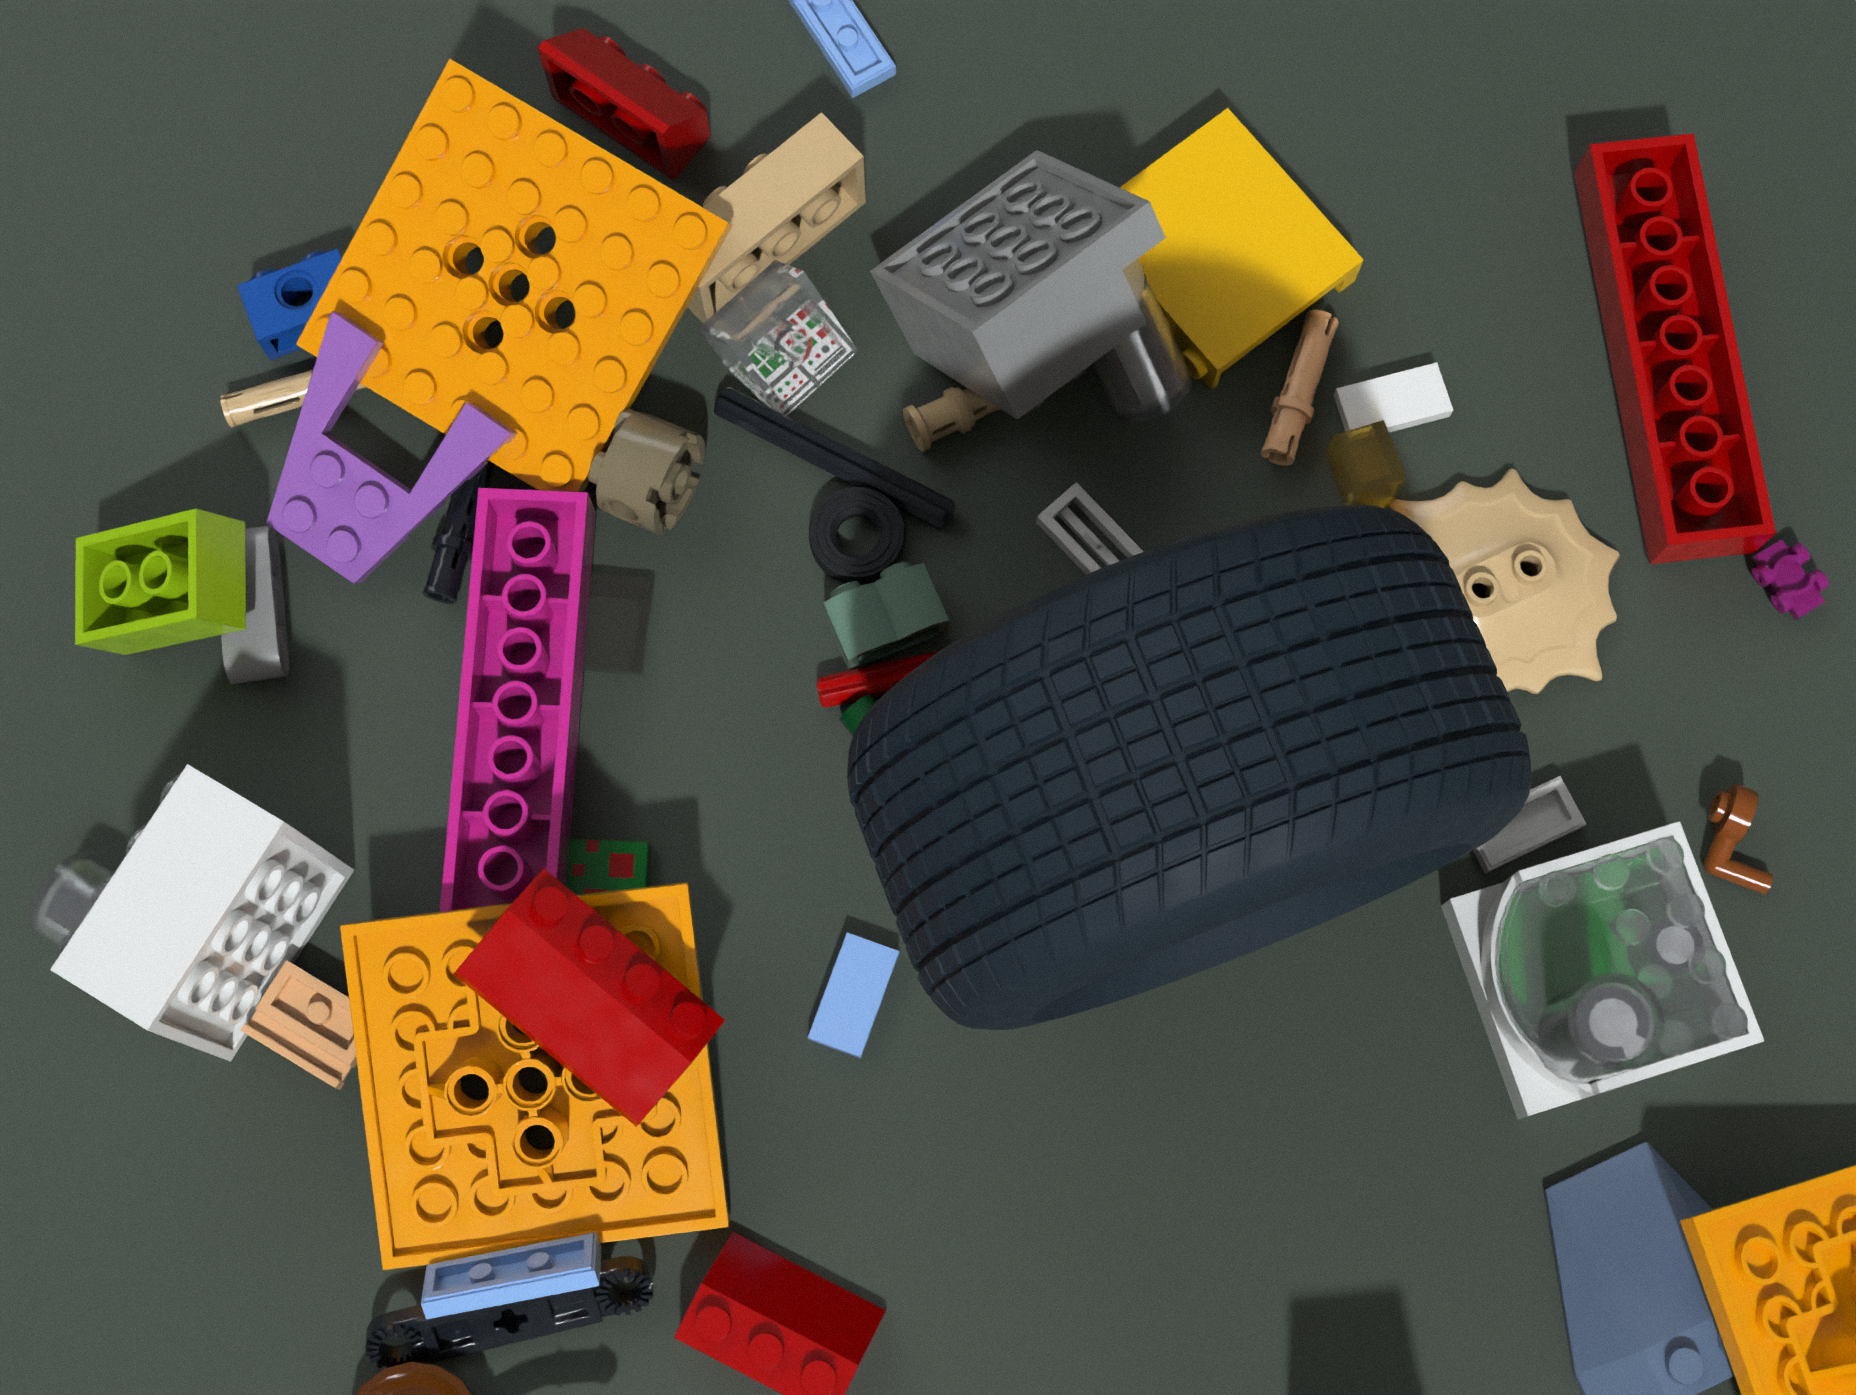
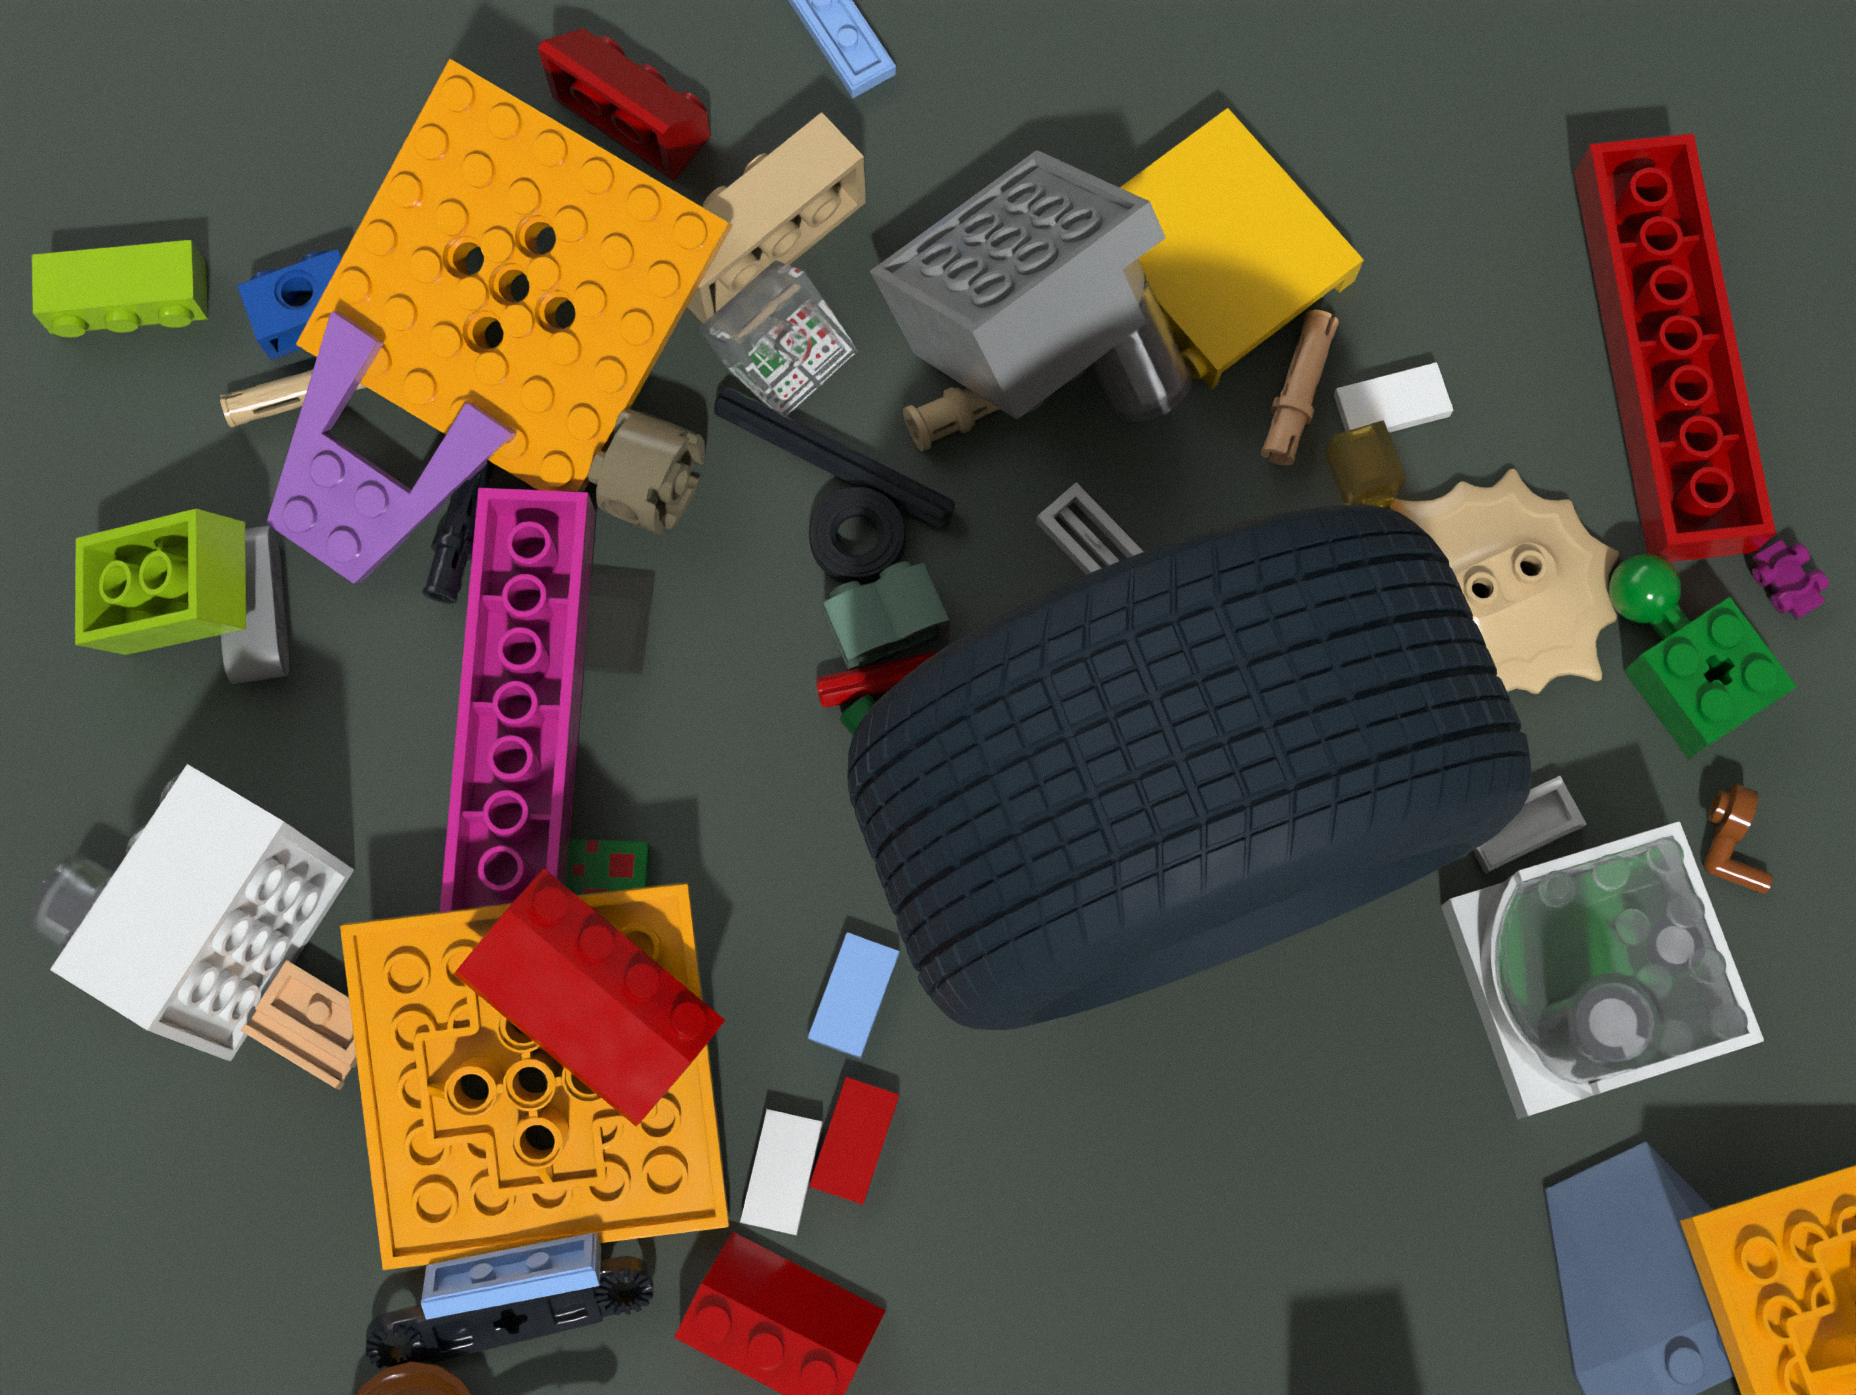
none -> lime brick [32,240,208,338]
none -> white tile [740,1109,823,1236]
none -> red tile [809,1077,900,1206]
none -> green brick [1609,554,1797,760]

